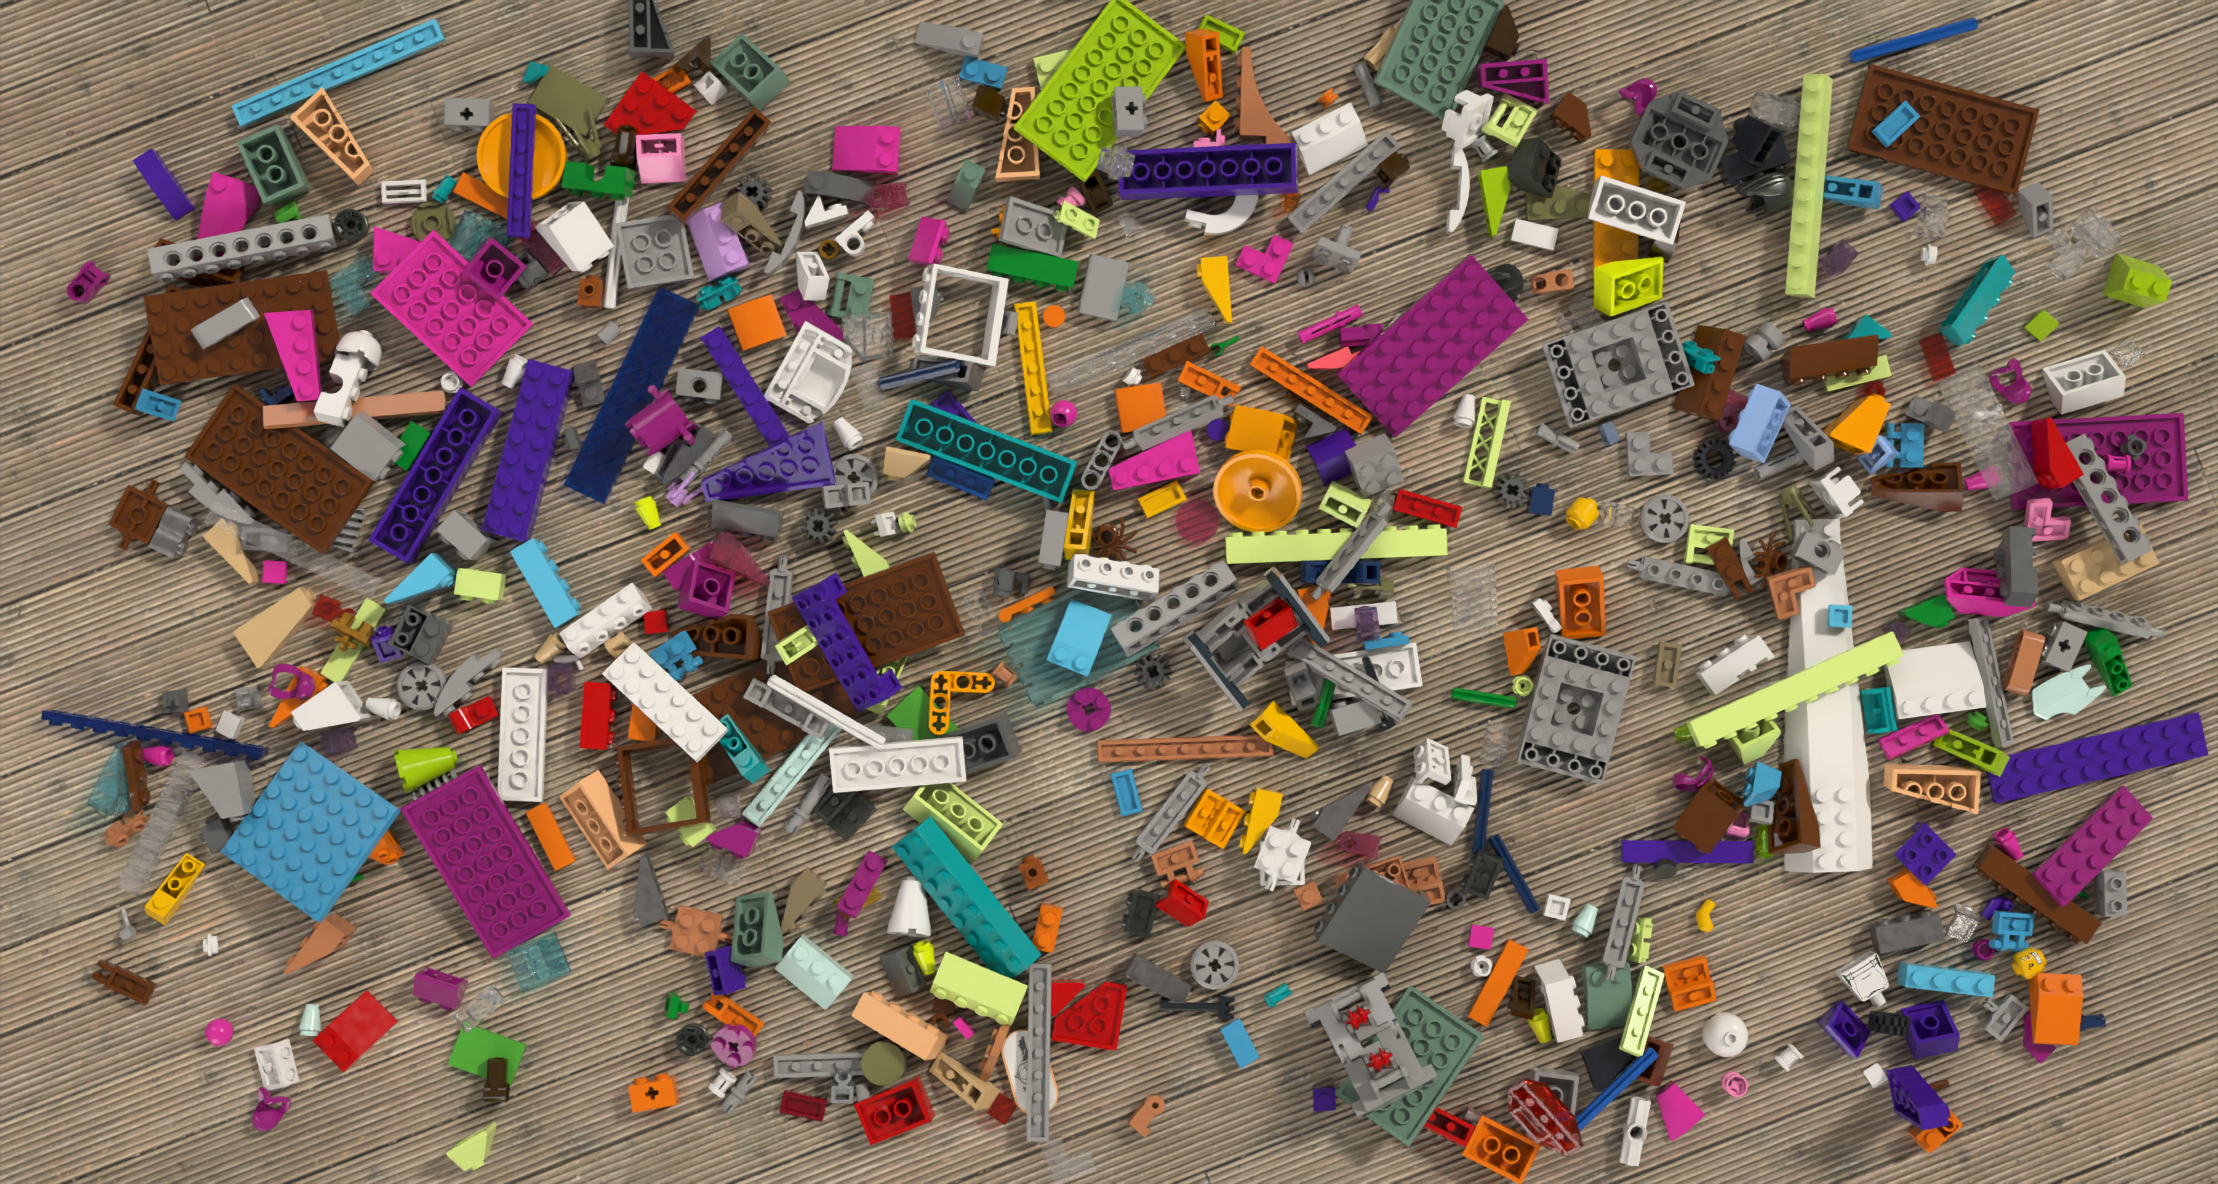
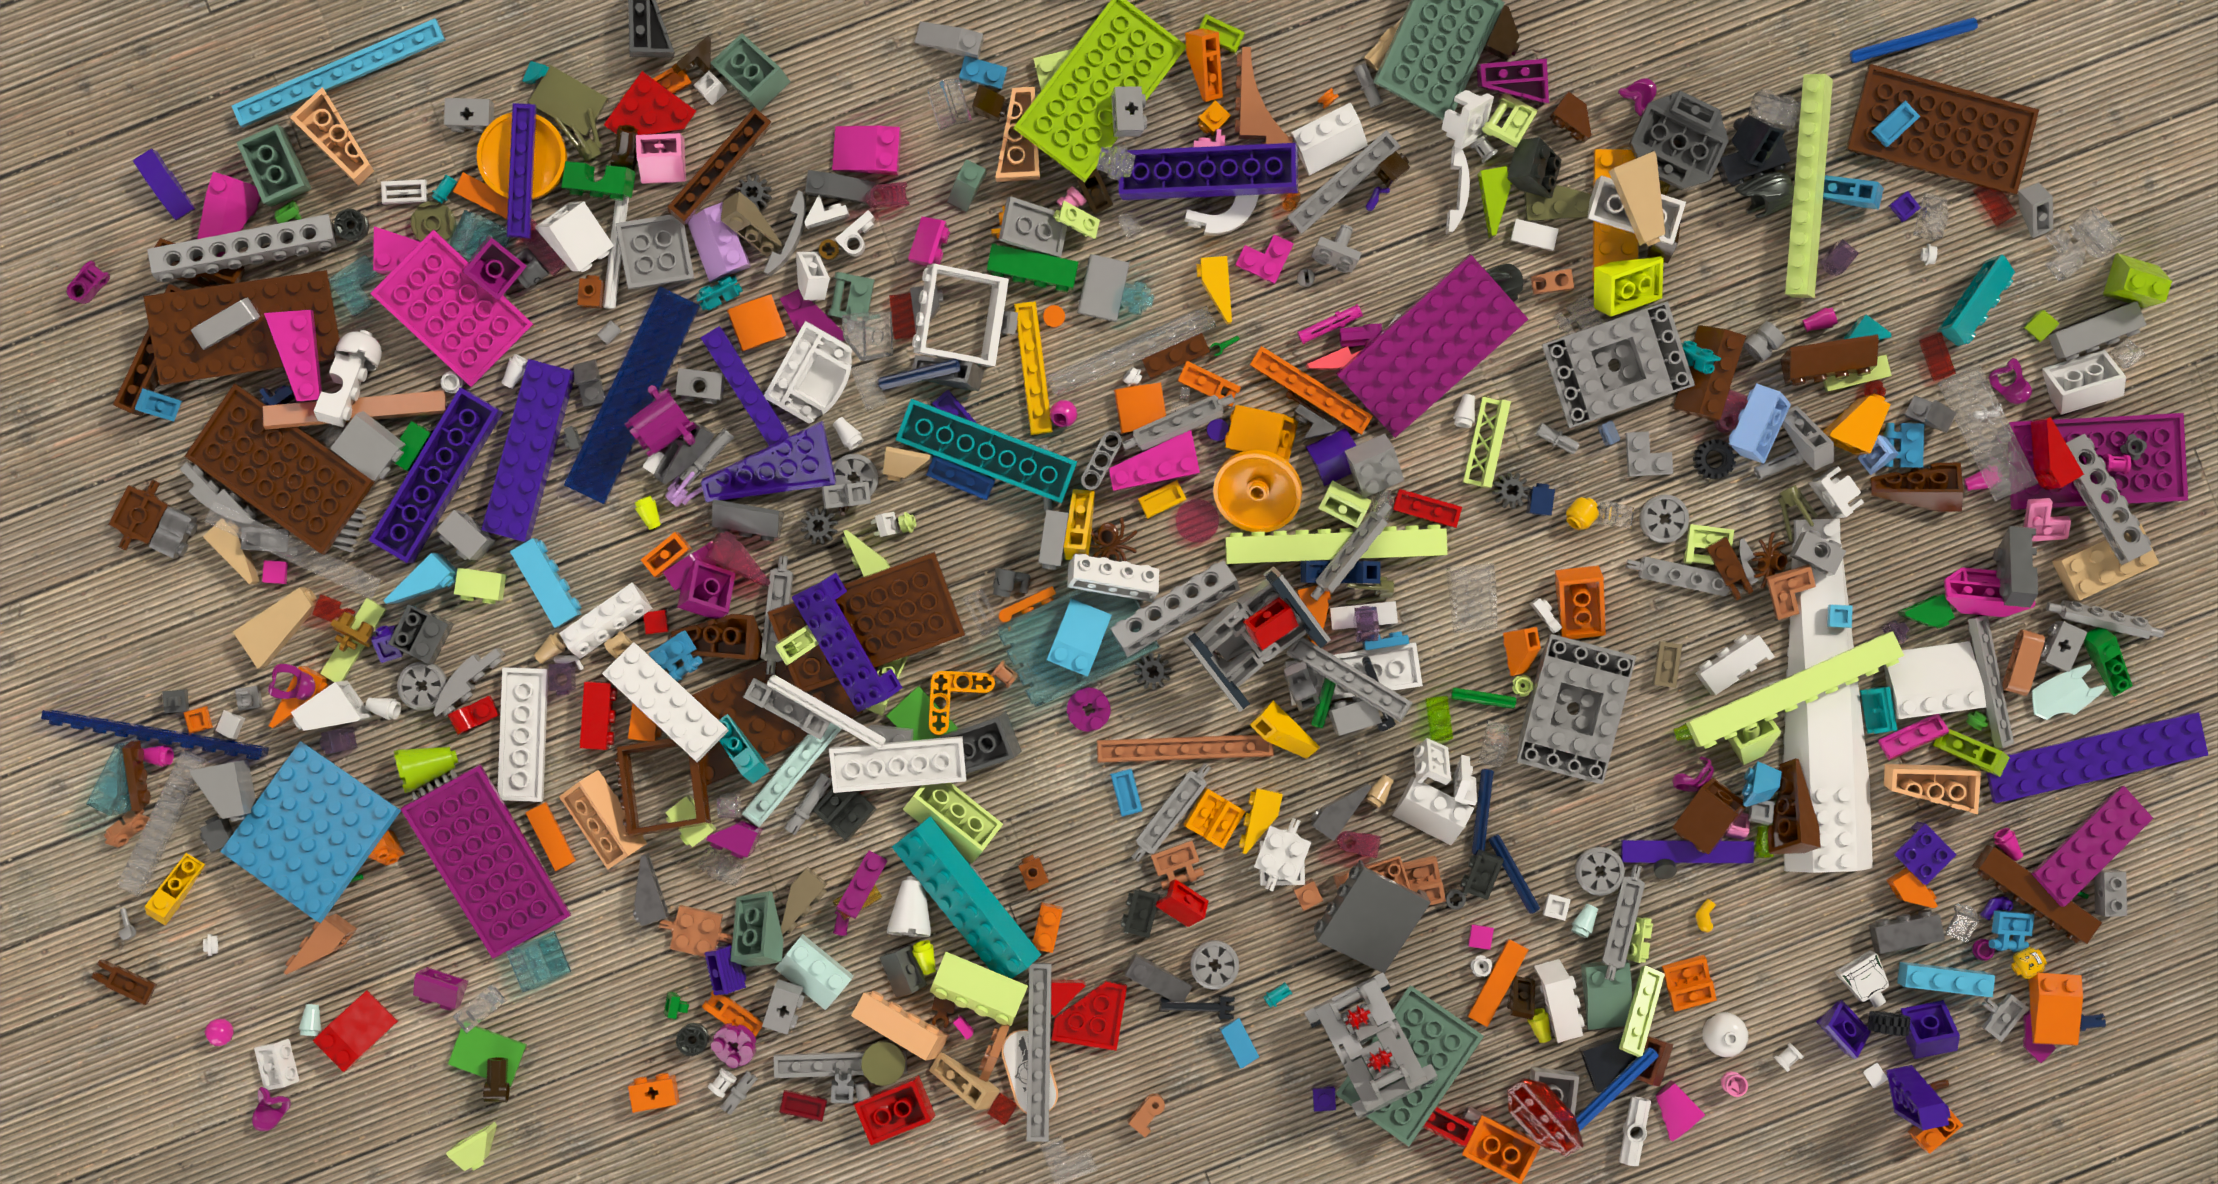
none -> light grey brick [762,979,805,1035]
none -> clear neon green tile [1425,695,1453,742]
none -> light grey wheel [1575,846,1625,896]
none -> tan slope [1609,151,1665,247]
none -> light grey brick [2048,301,2147,361]

